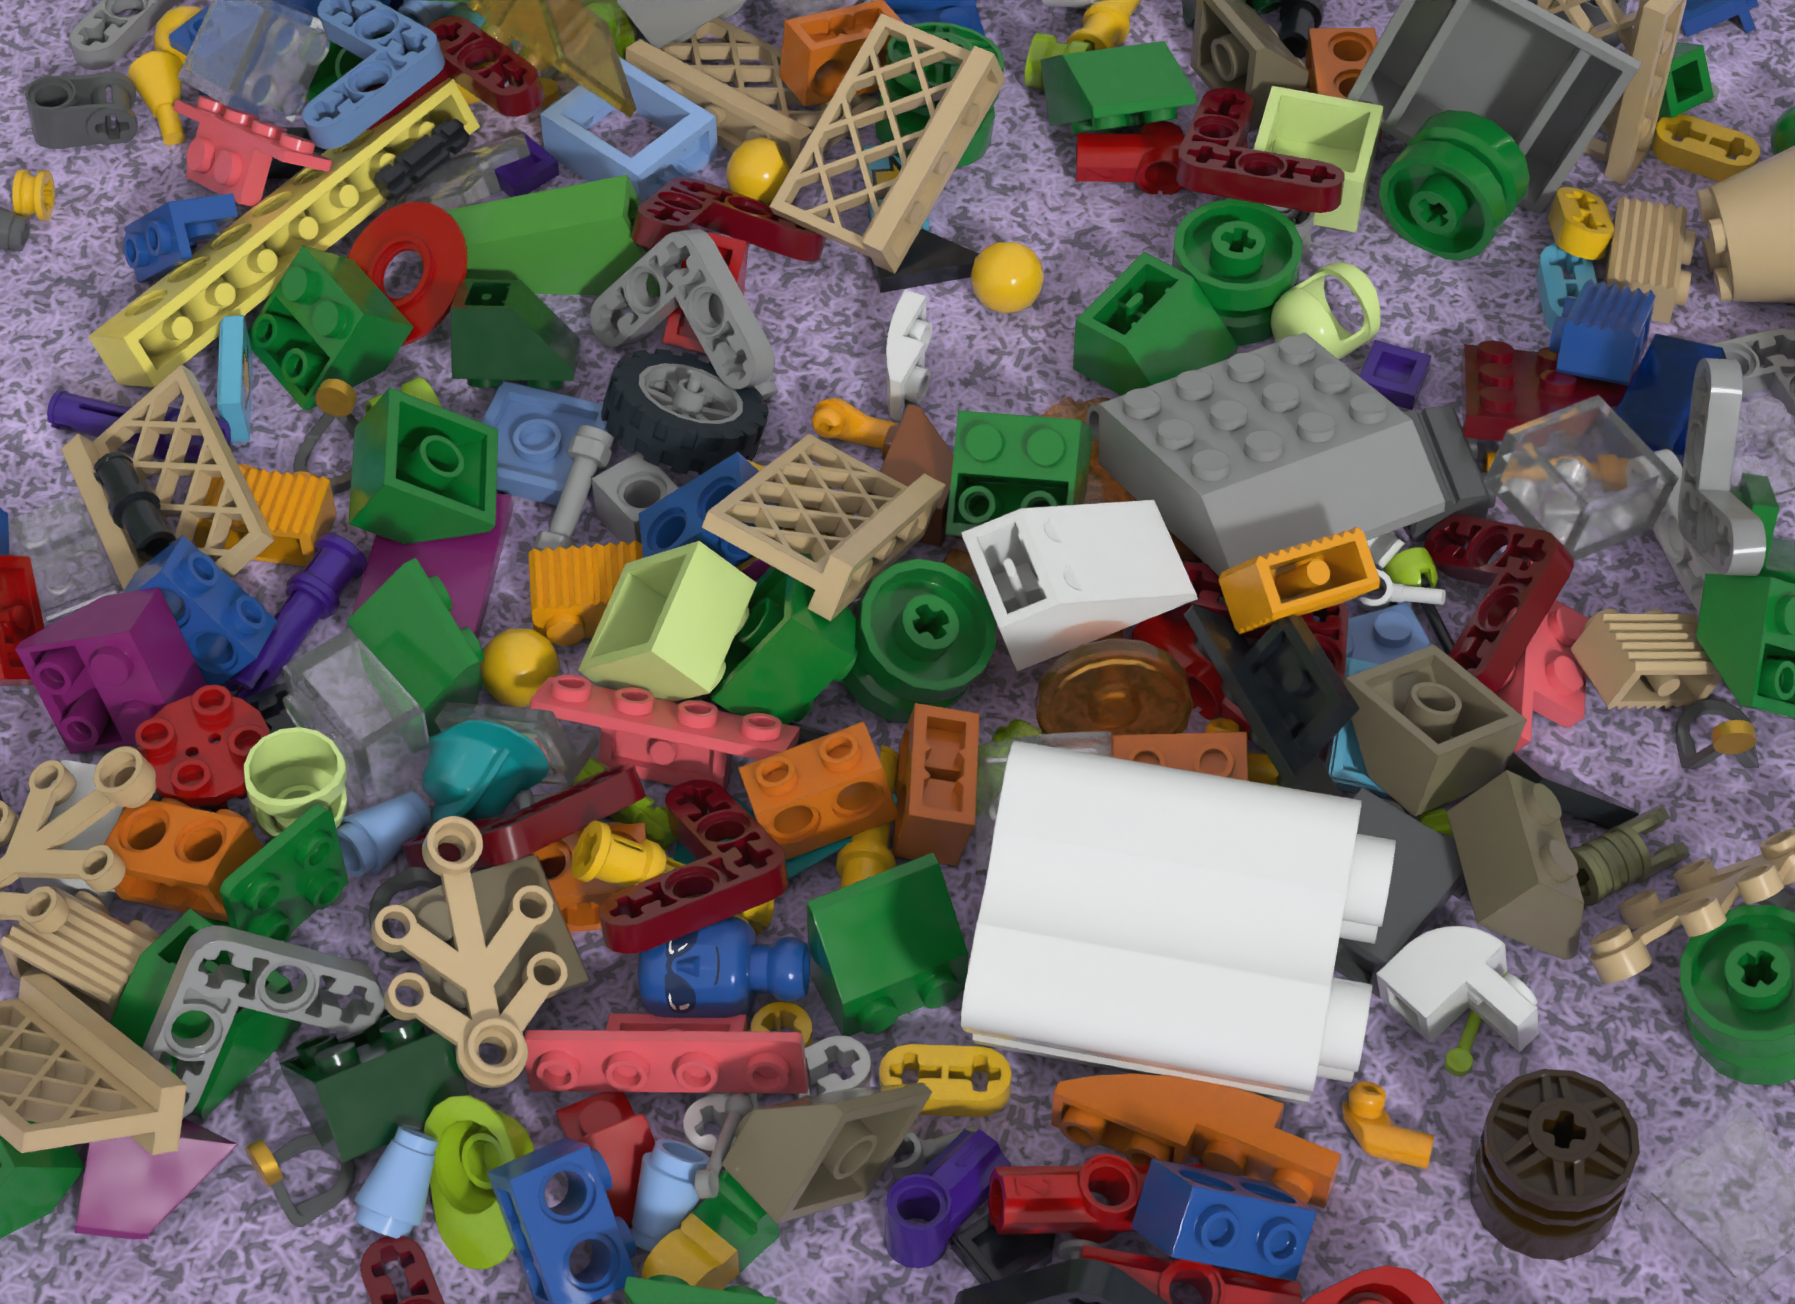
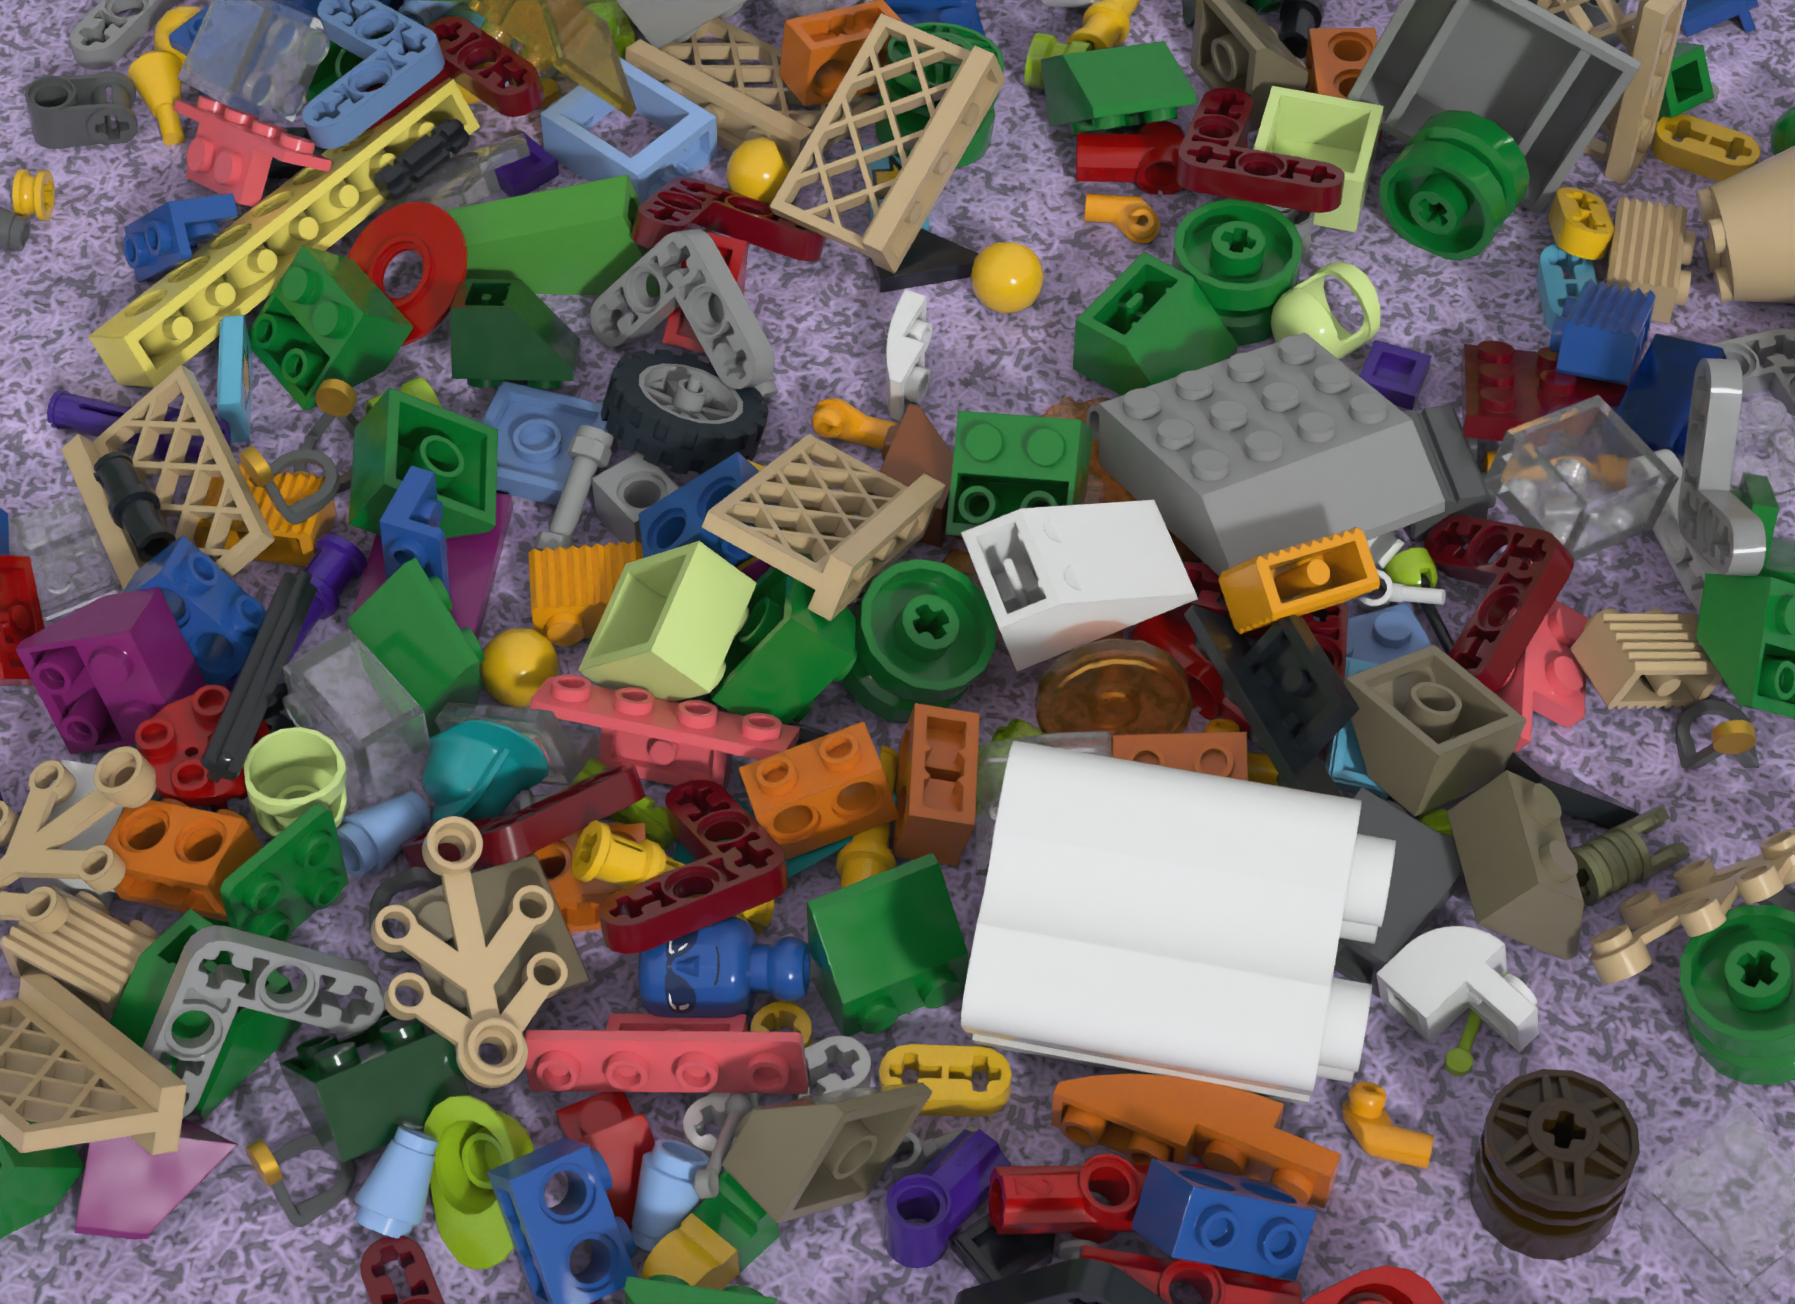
none -> black axle [200,570,317,783]
none -> dark grey piece [238,445,340,524]
none -> blue bracket [379,466,451,599]
none -> light orange arm [1085,193,1161,244]

